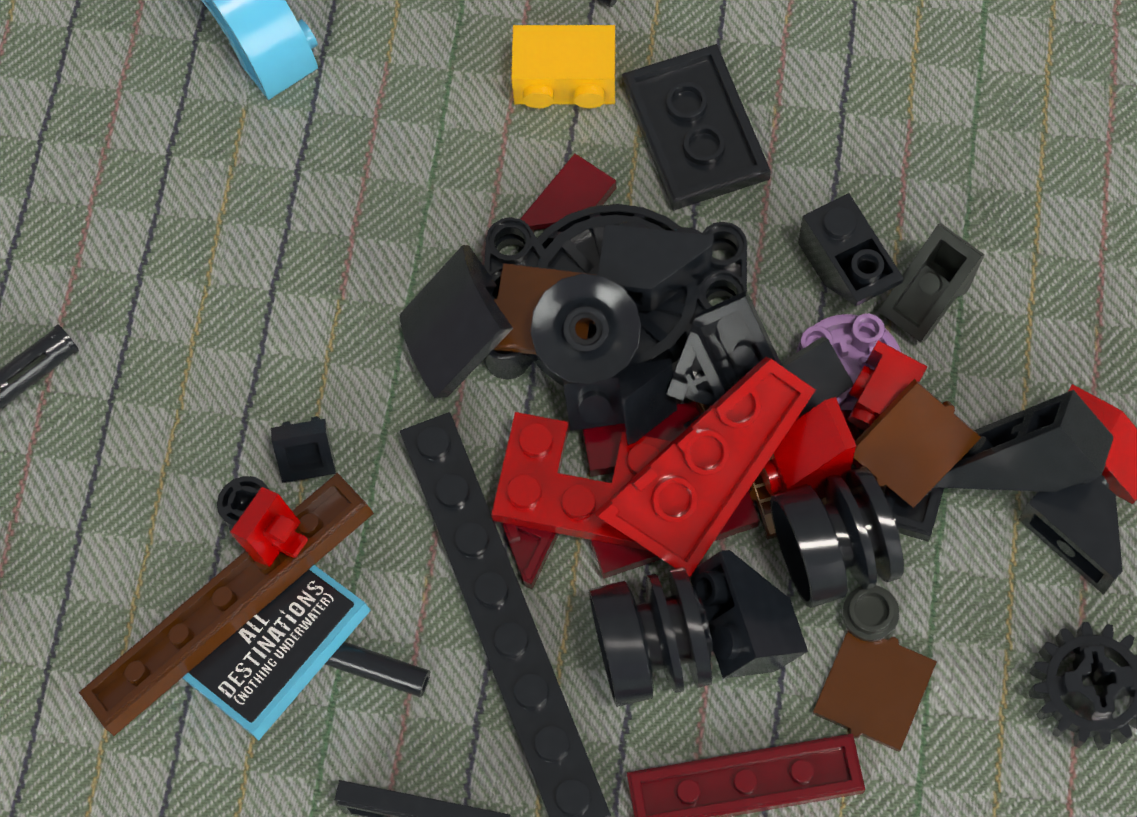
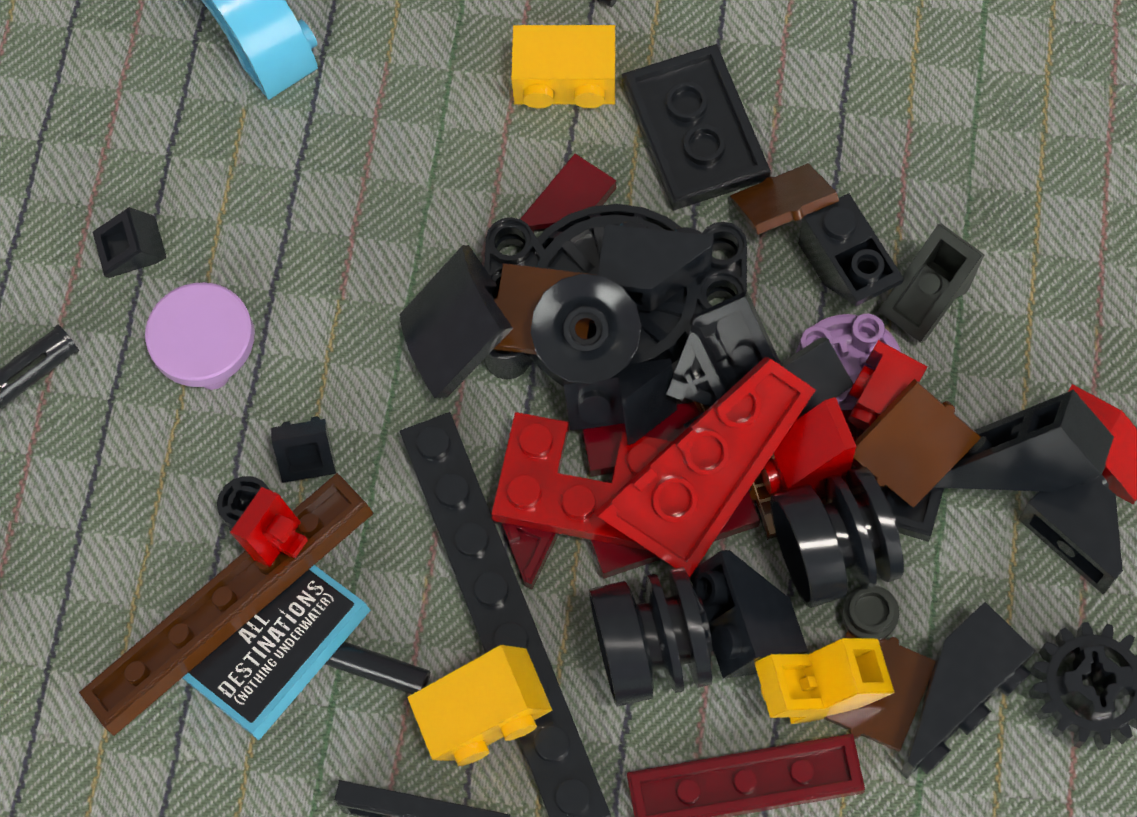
none -> black slope [92,207,166,278]
none -> lavender tile [145,282,255,390]
none -> yellow brick [407,645,553,766]
none -> reddish brown piece [730,163,839,235]
none -> yellow brick [754,638,895,724]
none -> black slope [901,602,1036,779]

